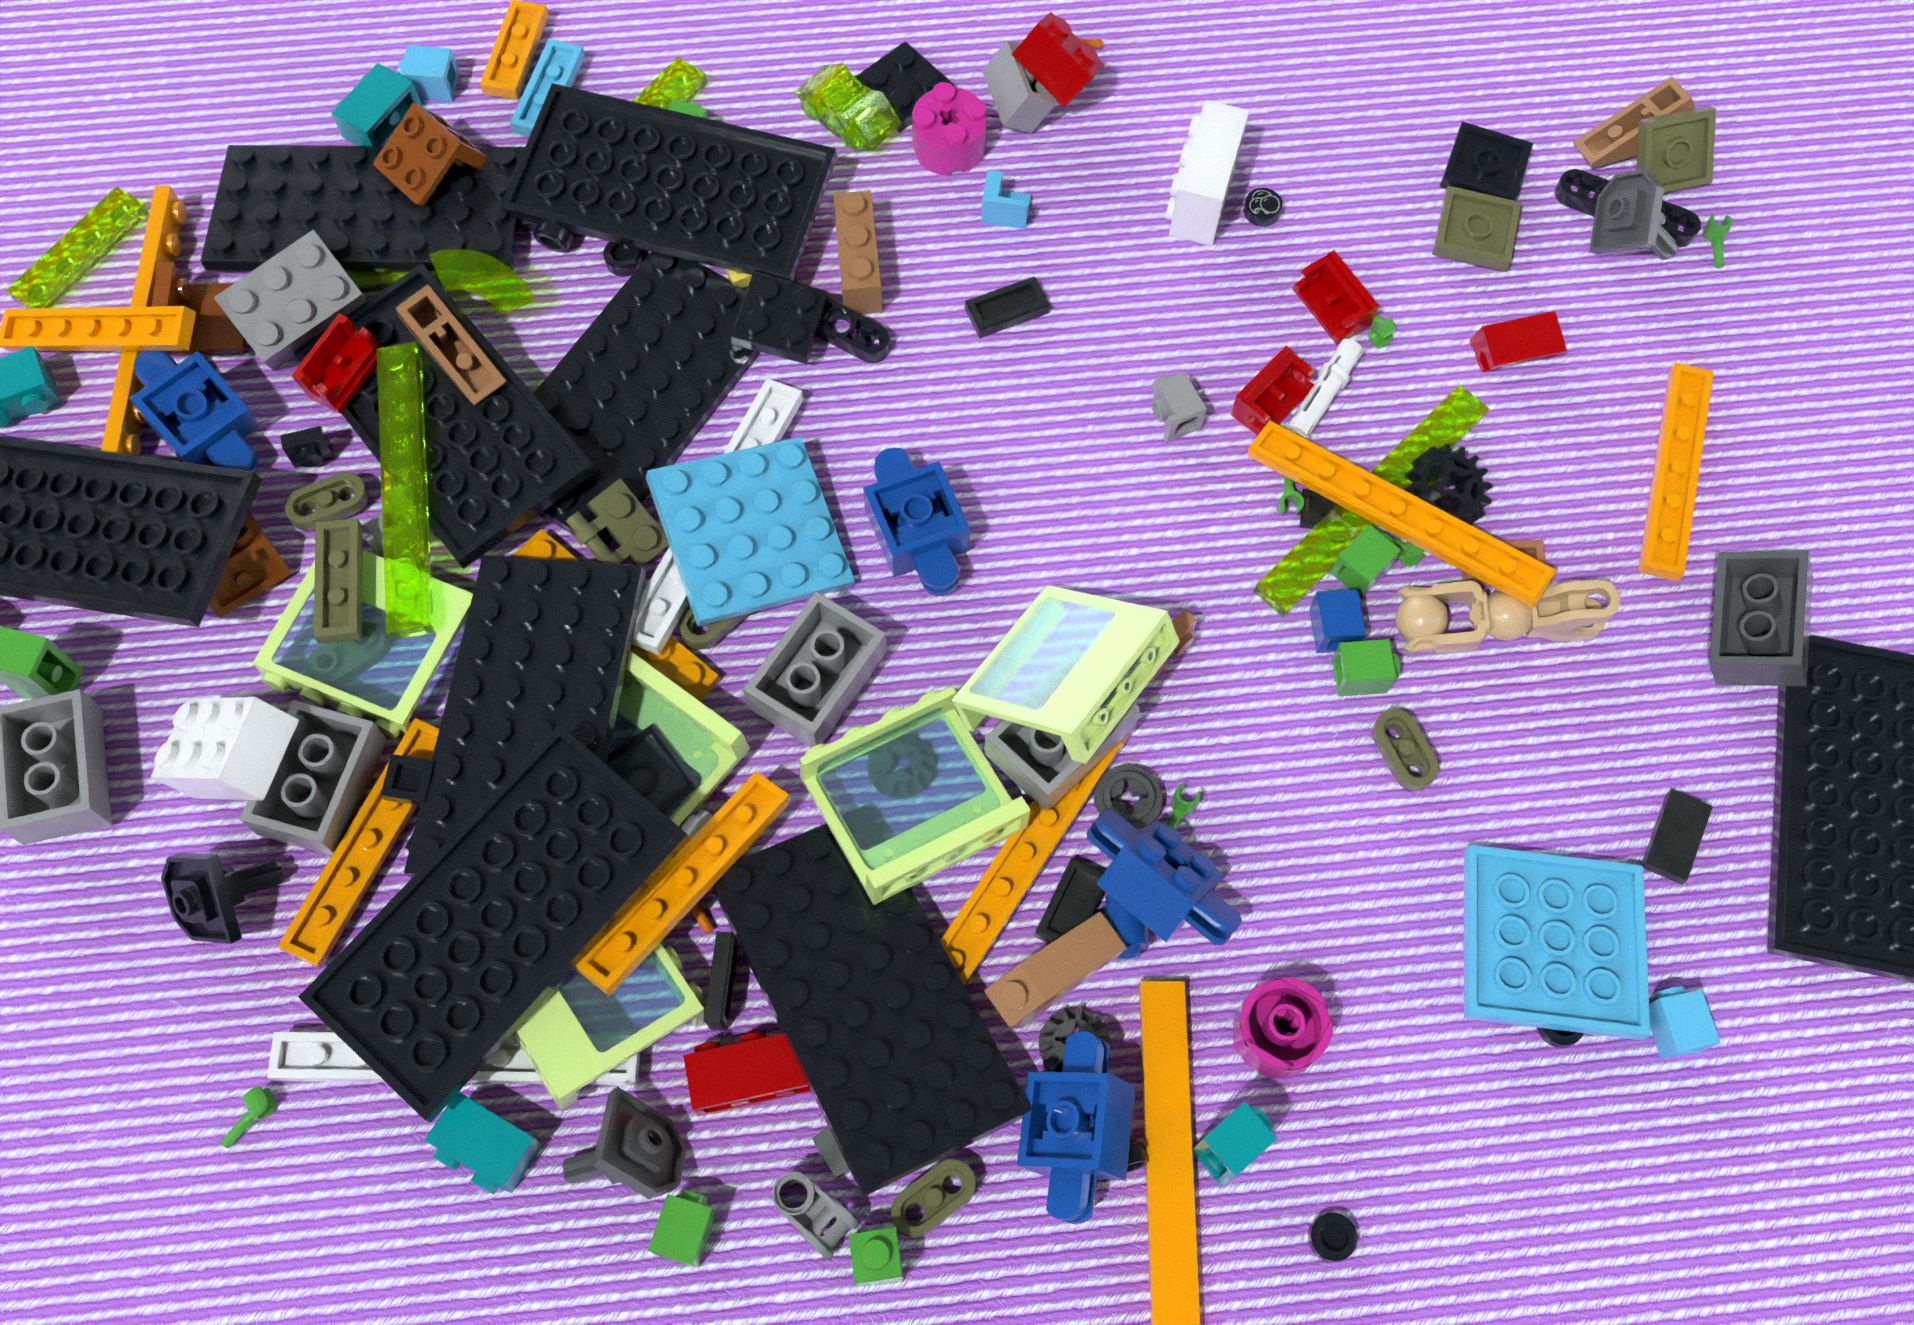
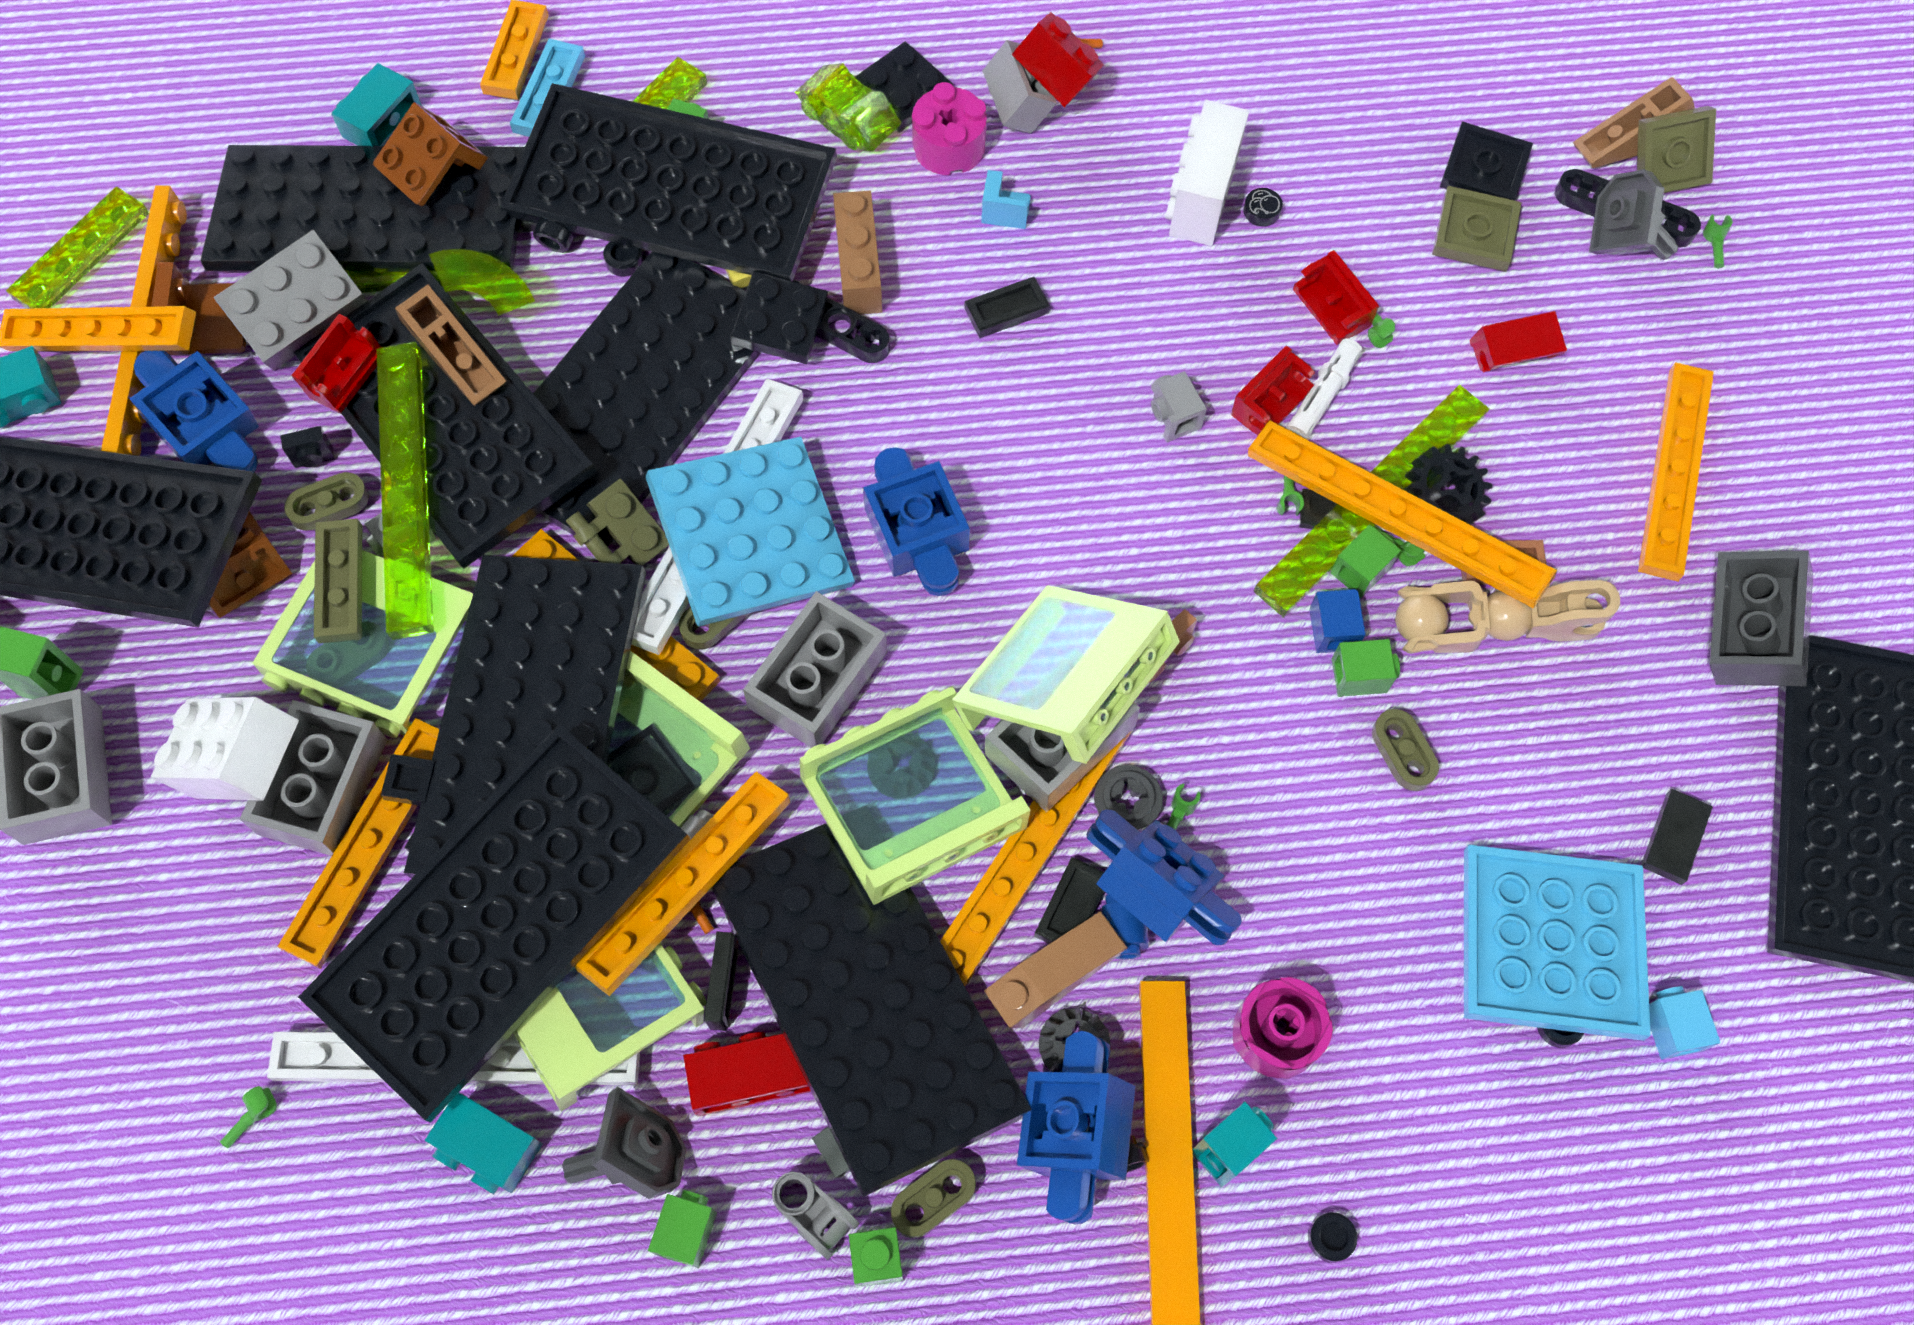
black piece [161,853,284,944] -> none
medium azure brick [397,45,460,102] -> none

